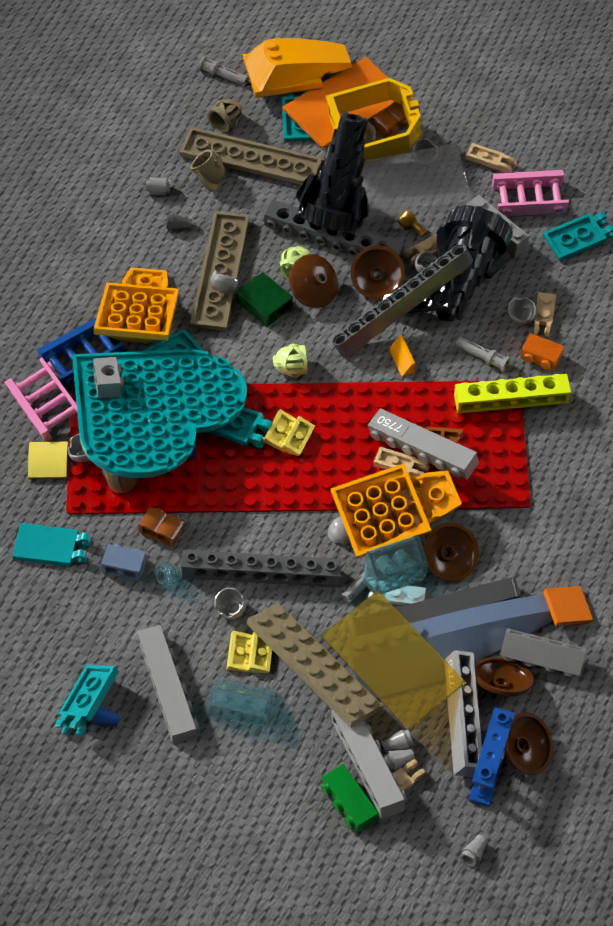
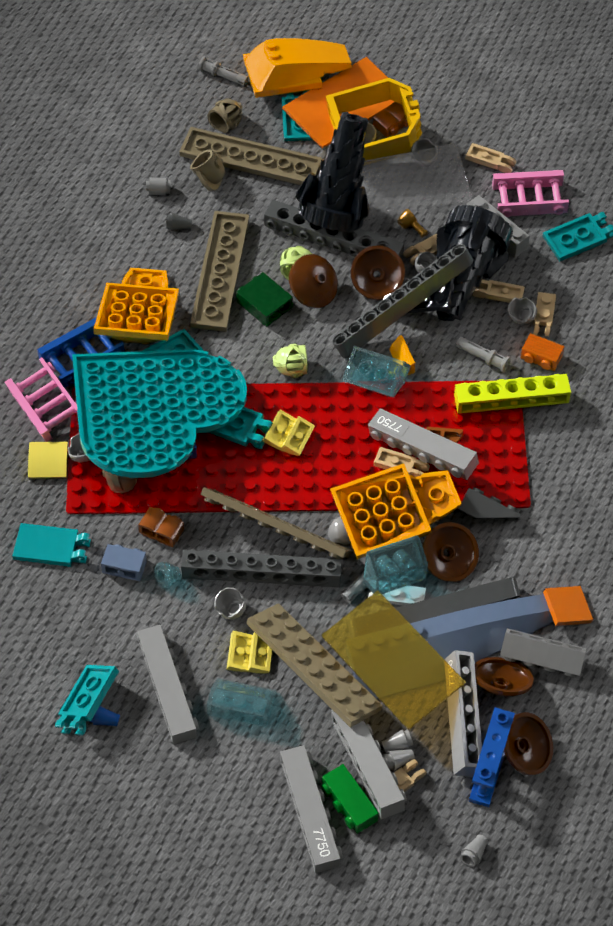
light grey brick [93,357,124,399] -> none
light grey hair [211,271,238,293] -> none
none -> dark tan plate [200,487,352,560]
none -> light grey brick [280,745,343,873]
none -> clear light blue slope [342,346,411,397]
none -> dark grey slope [457,487,521,519]
none -> tan hinge [473,280,525,303]

